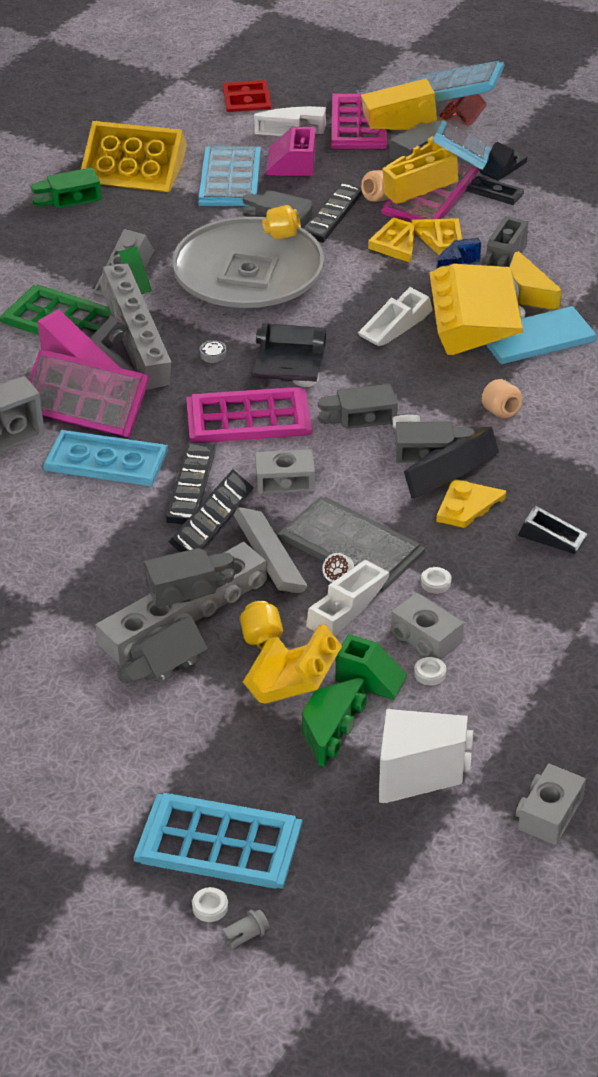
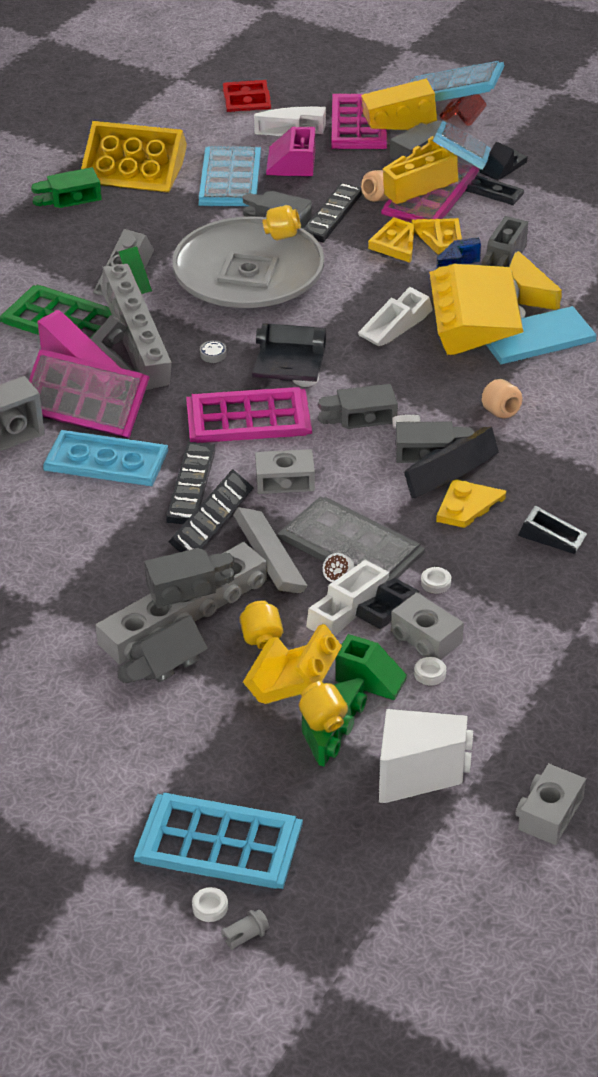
none -> yellow head [298,681,348,733]
none -> black slope [355,578,420,629]

